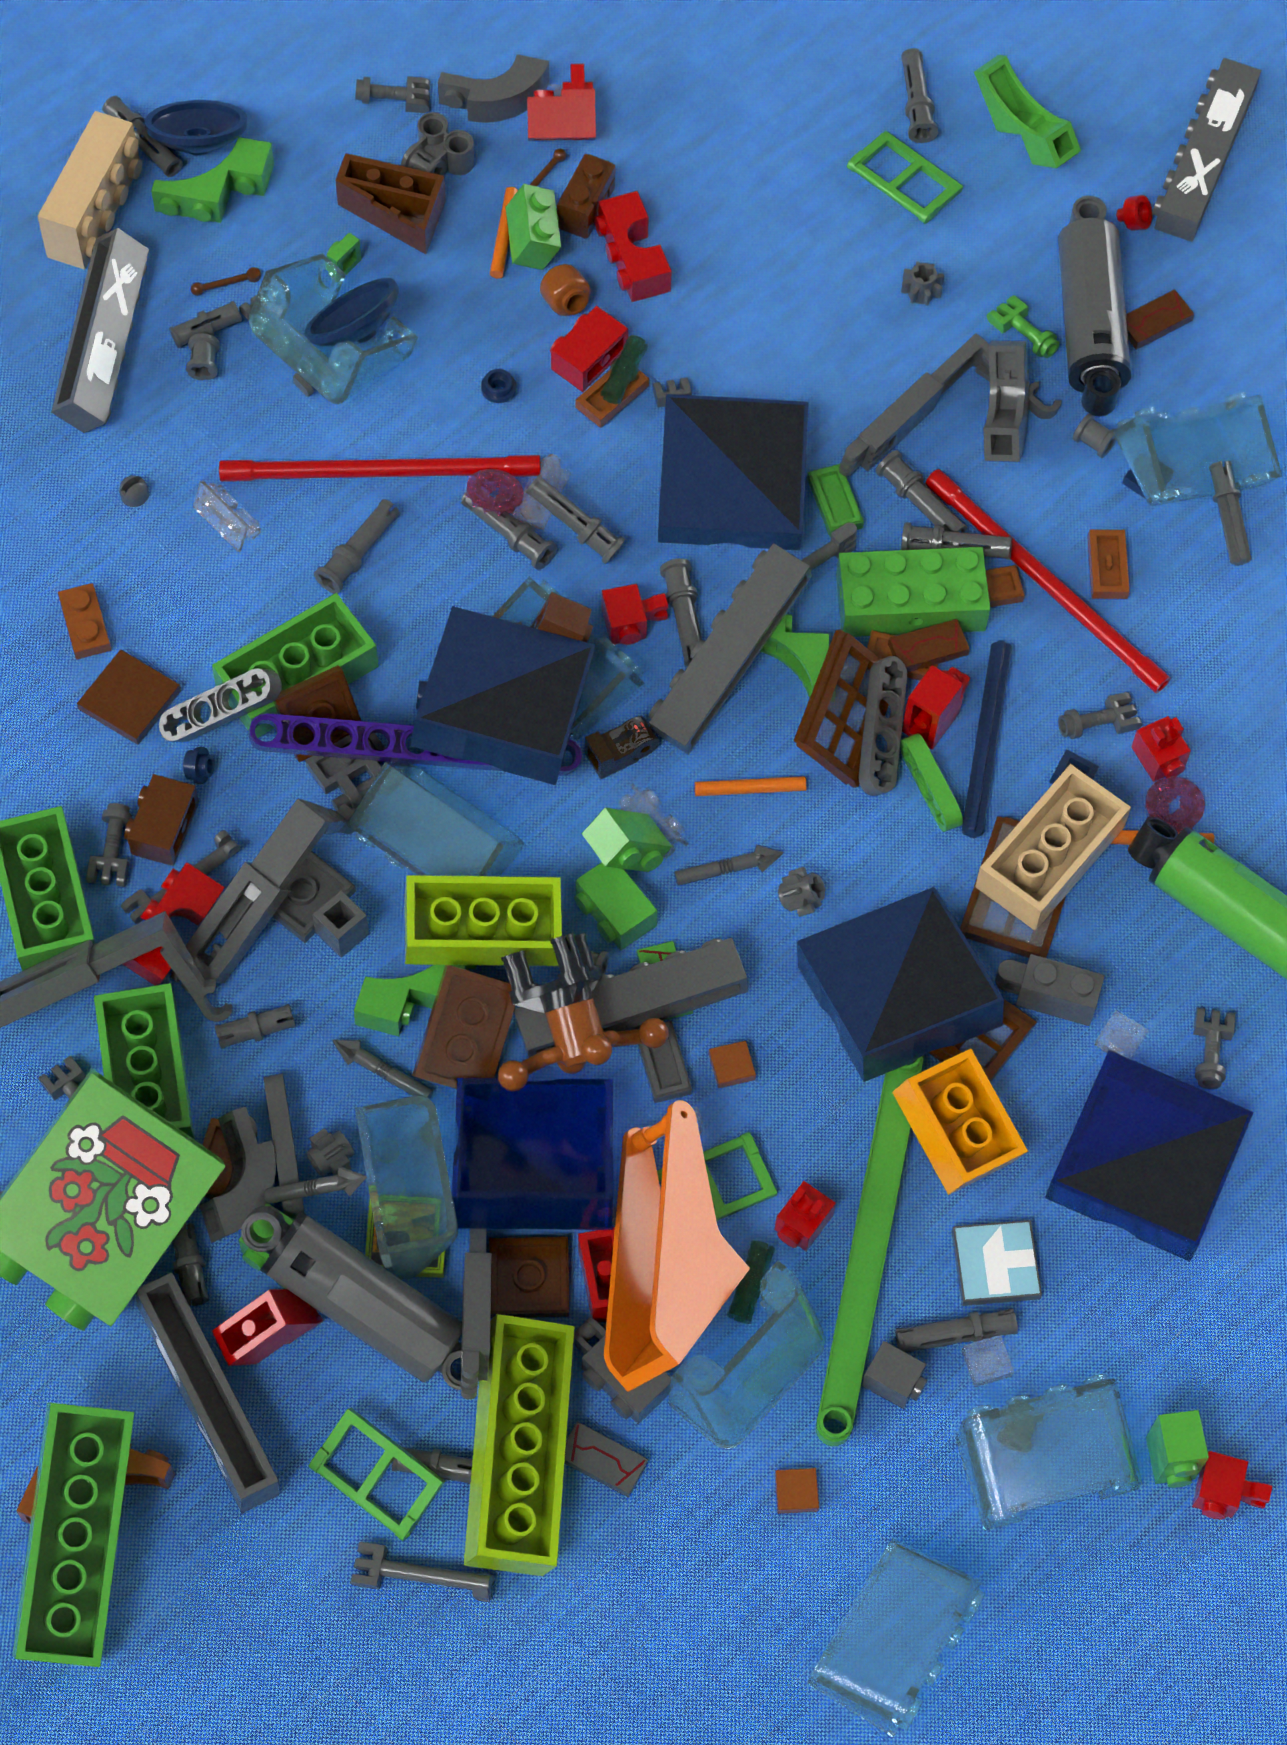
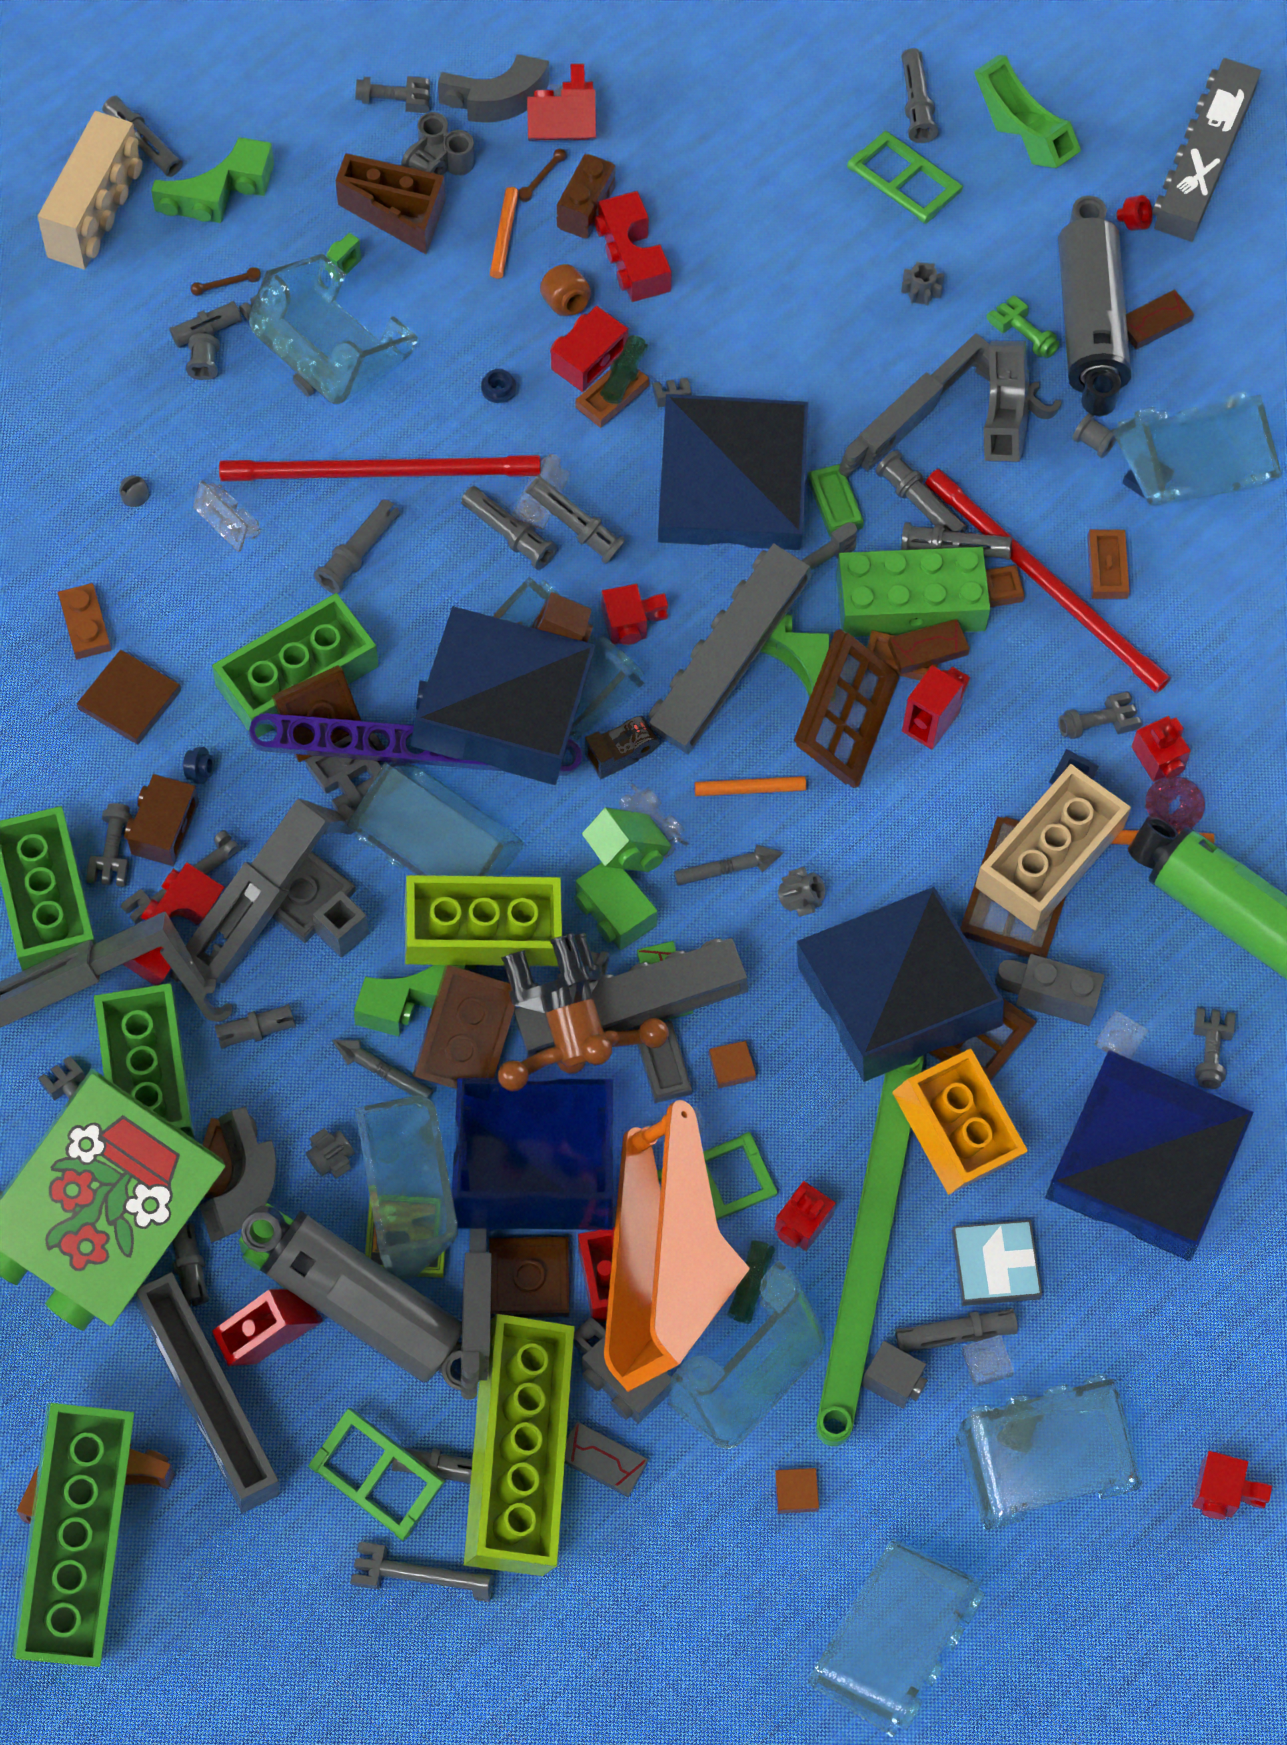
brick [51,228,149,433] -> none
dark blue dish [145,100,248,155] -> none
dark grey beam [159,668,282,742] -> none
dark grey beam [263,1073,305,1219] -> none
dark grey piece [265,1167,367,1204] -> none
dark blue dish [304,278,399,346] -> none
clear pink gear [466,469,523,517] -> none
bright green brick [505,184,561,270] -> none
dark grey pin [660,558,702,667] -> none
dark grey beam [859,656,907,796] -> none
bright green beam [900,733,963,832] -> none
dark blue axle [962,640,1012,838] -> none
bright green brick [1146,1410,1209,1488] -> none
dark grey axle [1209,461,1251,566] -> none

